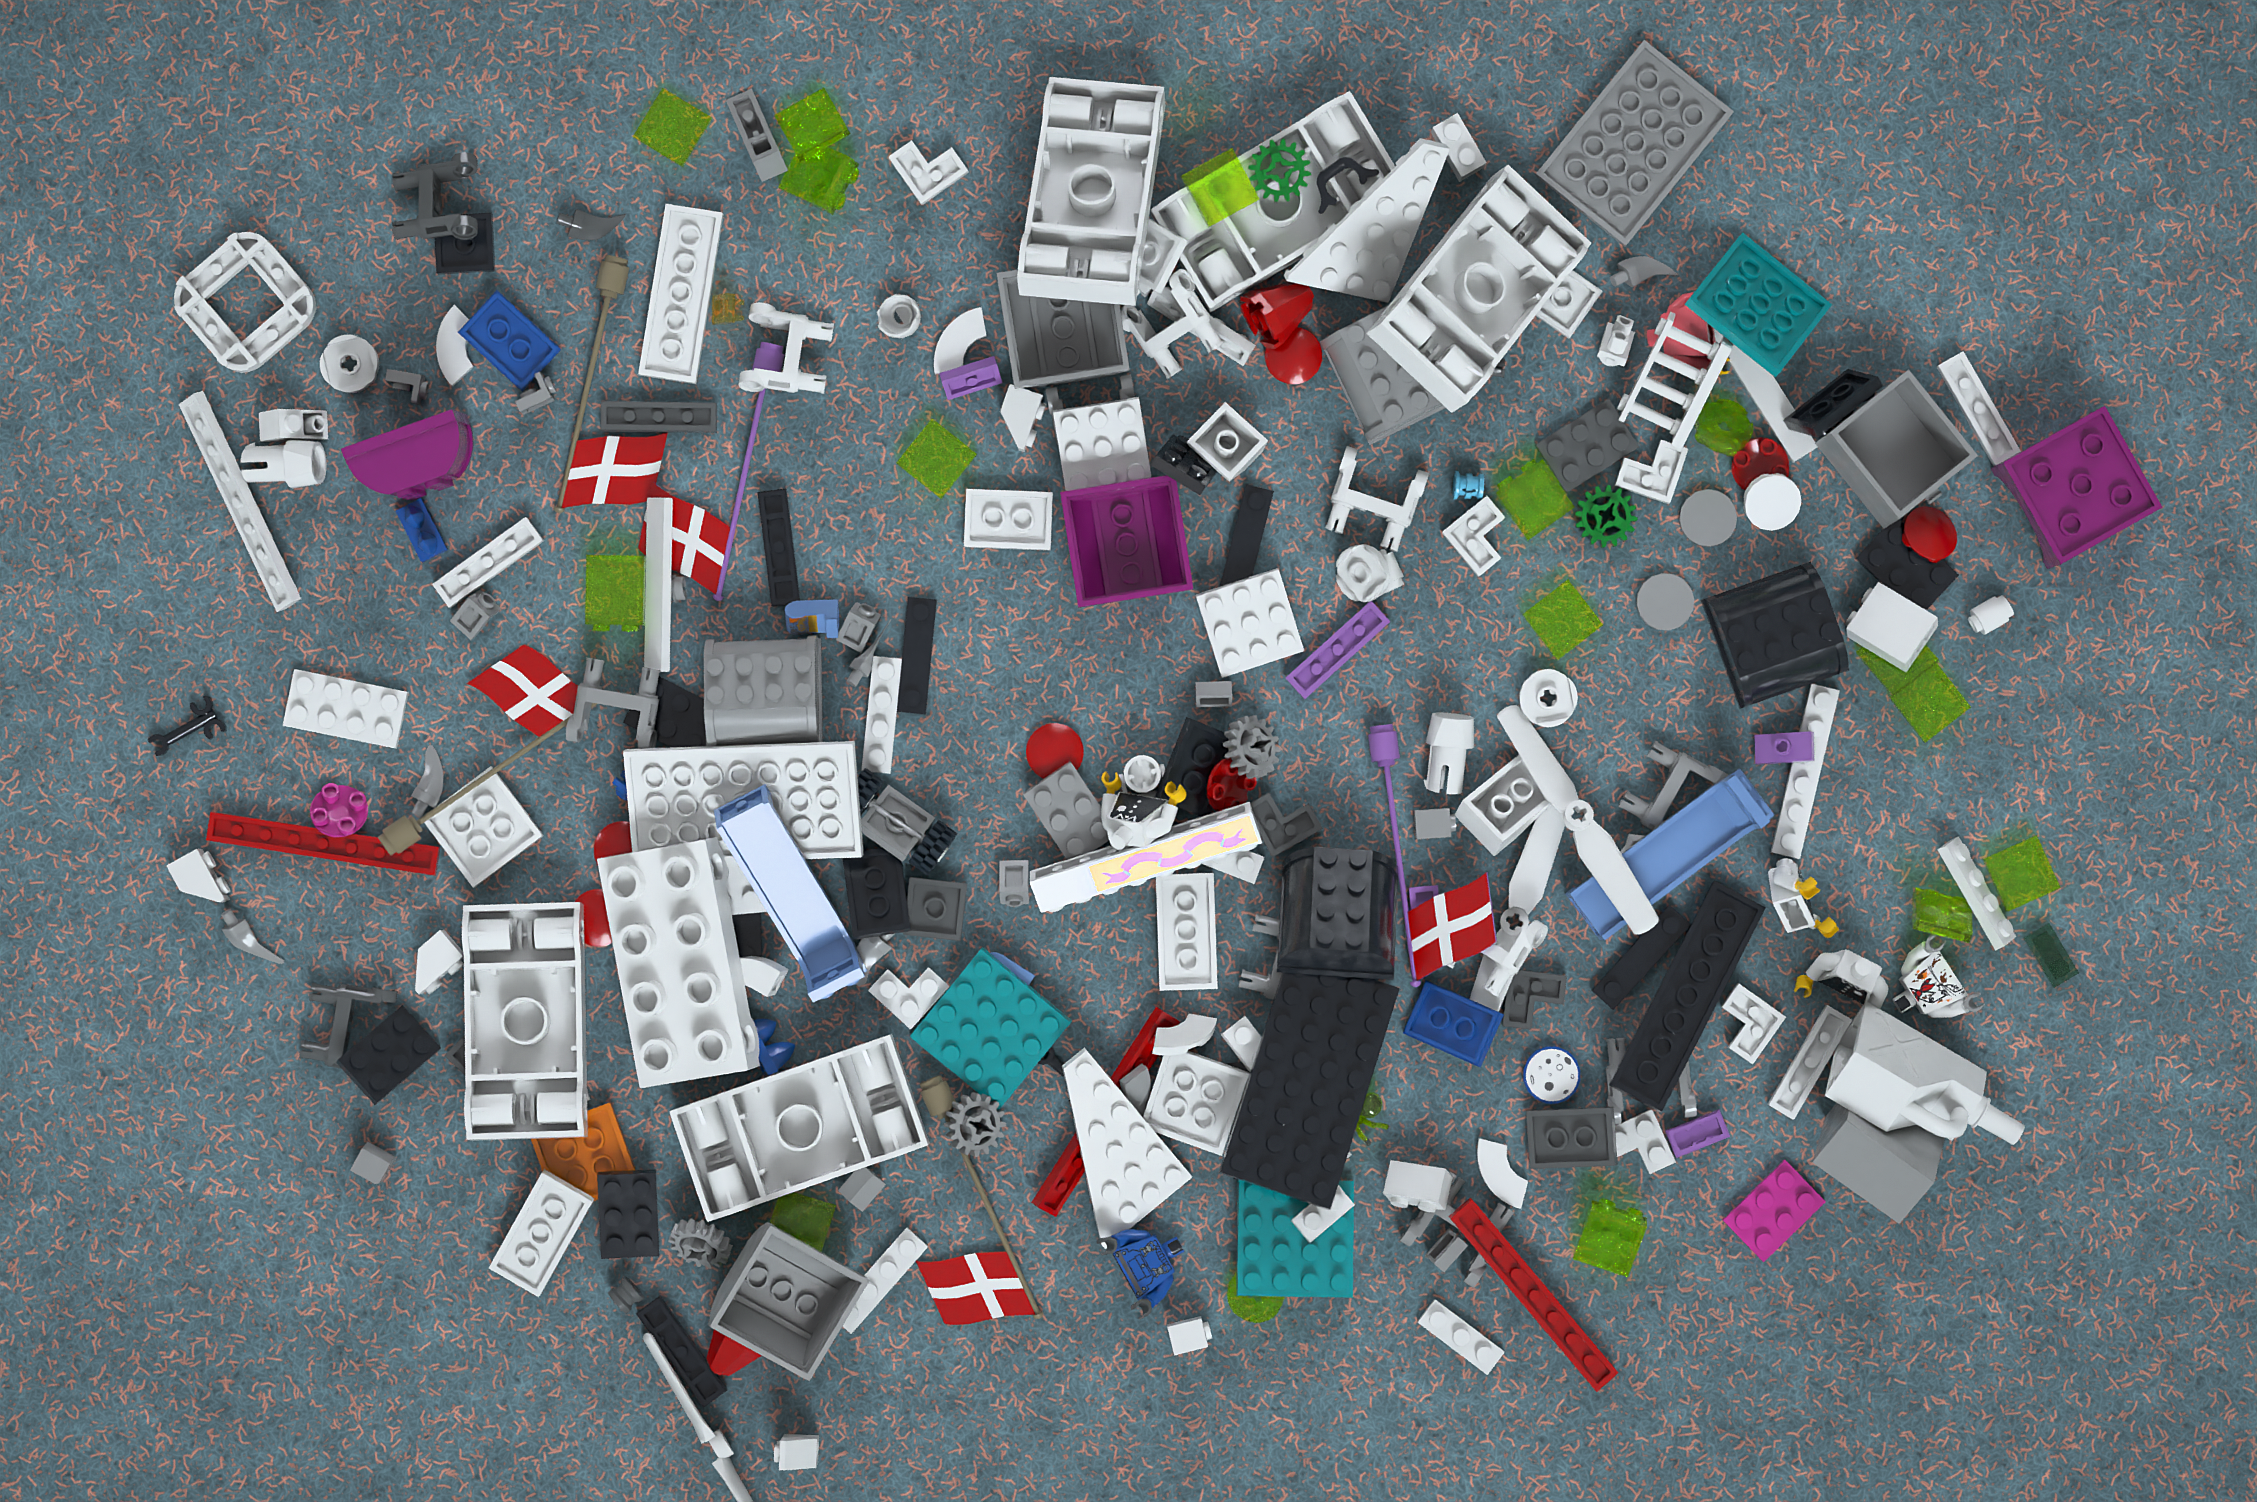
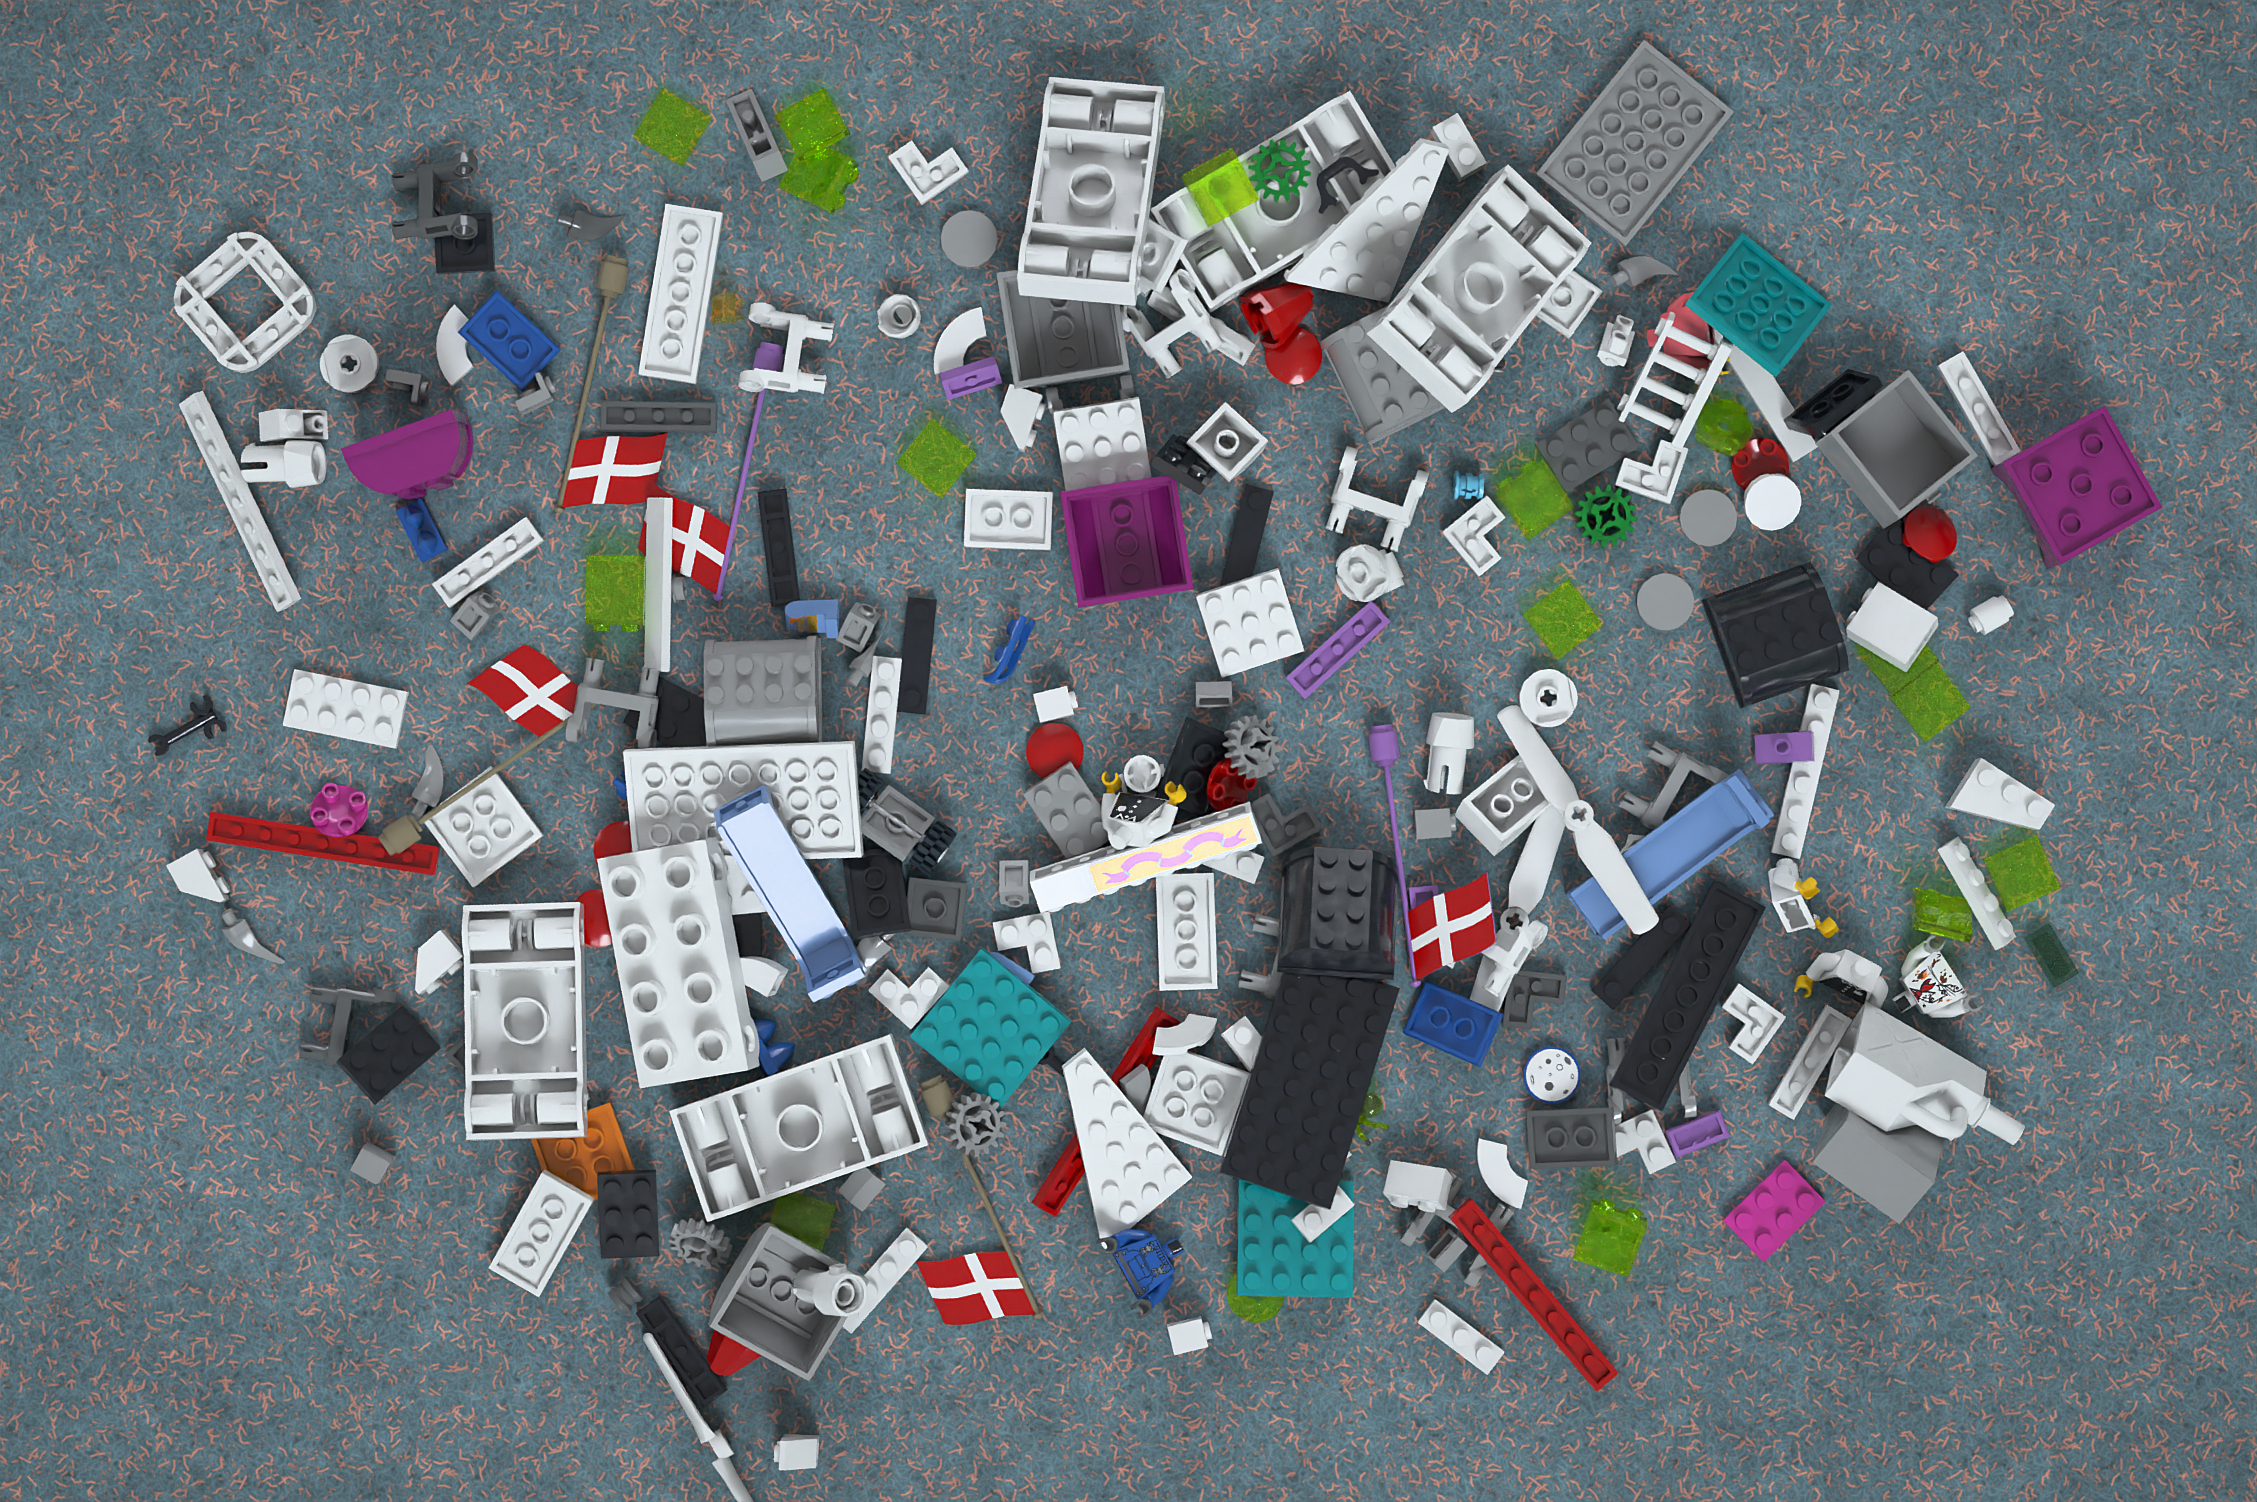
none -> white piece [792,1264,867,1317]
none -> light grey tile [940,210,998,268]
none -> blue piece [983,615,1035,683]
none -> white plate [993,911,1061,974]
none -> white brick [1033,686,1078,723]
none -> white wedge [1945,758,2055,830]

